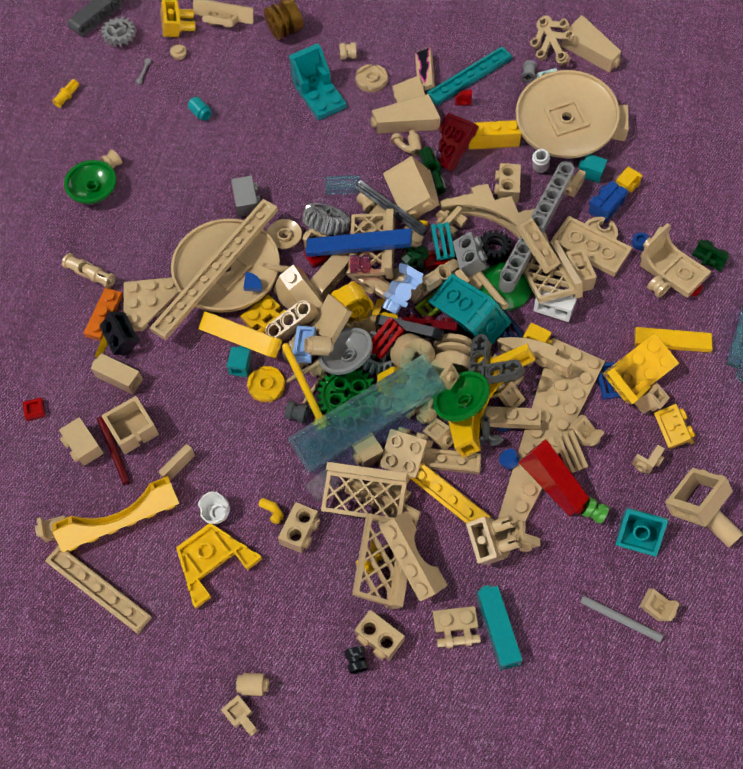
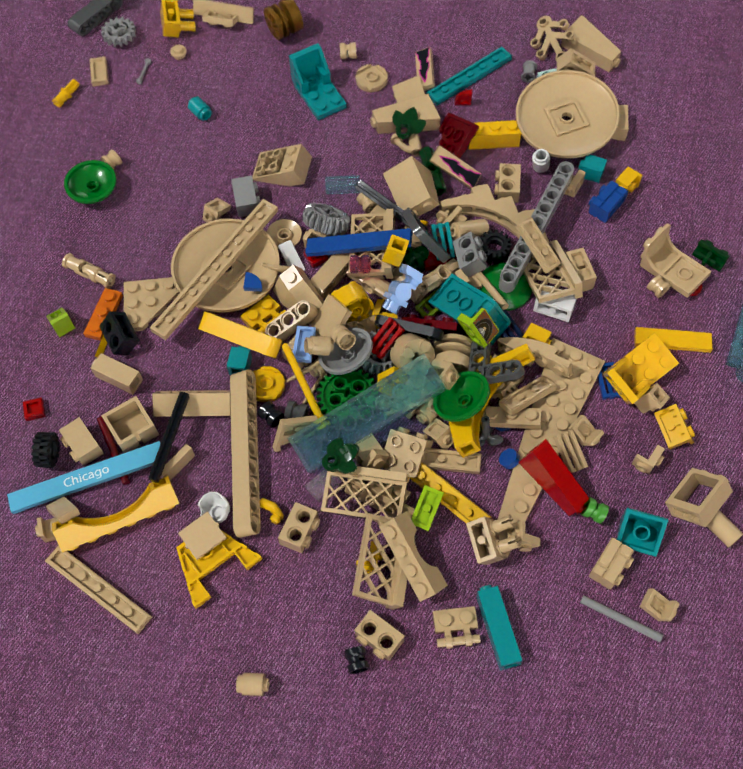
tan plate [221,695,258,737] -> none
tan plate [551,216,632,277] -> none
blue tile [631,232,649,251] -> none
none -> medium azure tile [7,441,161,514]
none -> black tyre [31,432,60,468]
none -> lime slope [46,307,76,338]
none -> tan tile [46,497,80,524]
none -> tan tile [90,56,109,86]
none -> black axle [149,392,189,483]
none -> tan brick [152,390,231,417]
none -> tan piece [178,511,227,560]
none -> tan bracket [203,198,231,222]
none -> tan beam [230,369,261,538]
none -> tan slope [252,144,312,186]
none -> black wheel [257,401,284,428]
none -> tan wing [273,415,319,452]
none -> white sticker [278,240,305,271]
none -> dark green plate [322,437,360,474]
none -> tan wheel [330,324,356,350]
none -> tan plate [362,449,390,469]
none -> yellow brick [382,234,409,267]
none -> dark green plate [392,107,426,139]
none -> dark grey beam [402,207,451,263]
none -> lime panel [411,485,444,531]
none -> tile [430,146,482,189]
none -> tan brick [450,219,489,240]
none -> panel [457,308,499,348]
none -> tan tile [499,375,556,416]
none -> tan brick [557,48,596,76]
none -> tan brick [589,538,634,590]

